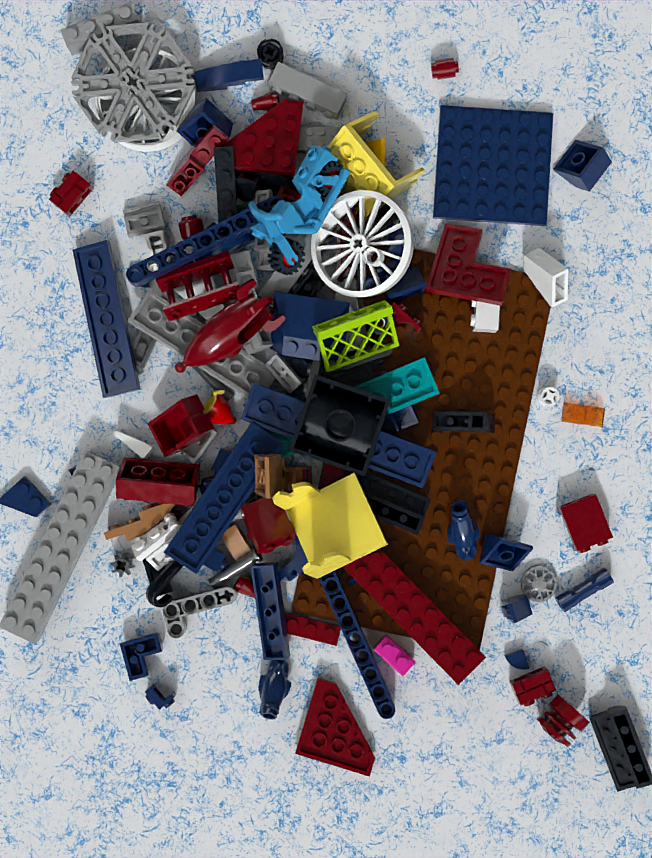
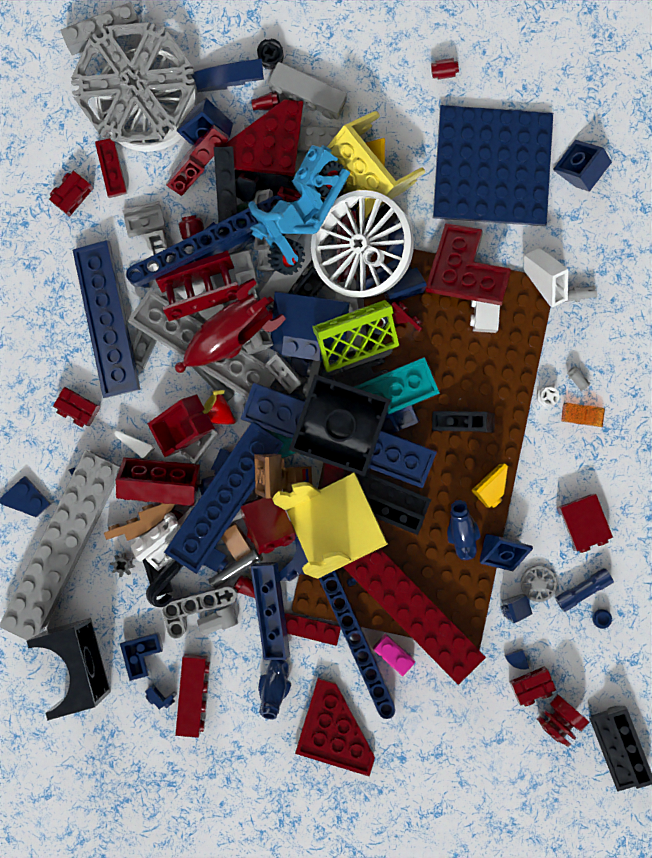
none -> black piece [26,618,111,721]
none -> dark red brick [53,387,101,428]
none -> dark red plate [95,138,127,198]
none -> dark red brick [175,654,210,738]
none -> light grey piece [197,605,238,636]
none -> yellow slope [471,464,508,508]
none -> light grey pin [565,285,597,302]
none -> light grey pin [567,366,591,391]
none -> dark blue plate [592,609,612,629]

